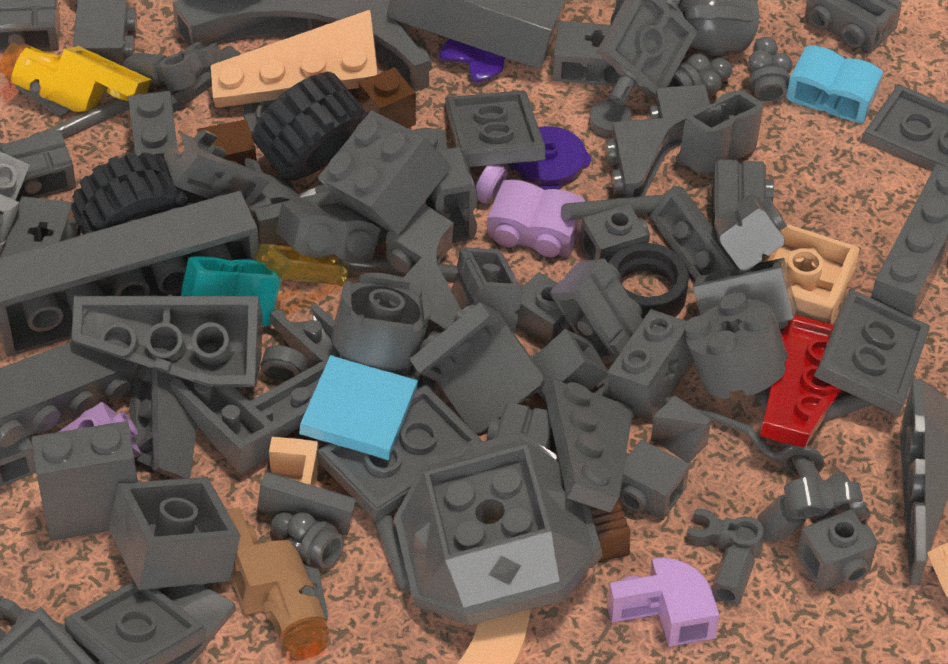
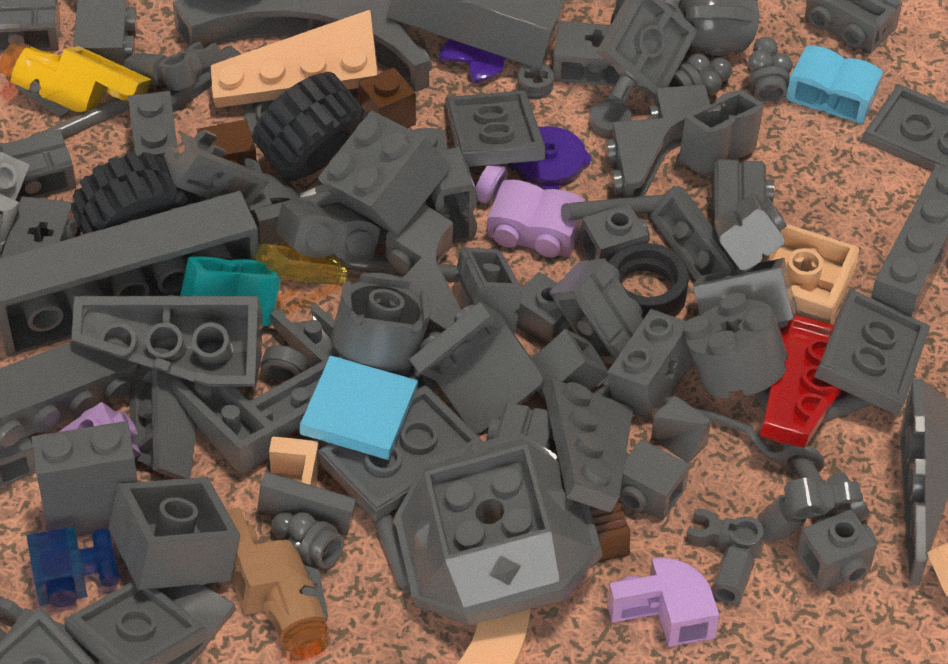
none -> clear blue brick [27,526,120,608]
none -> dark grey bush [517,63,554,99]

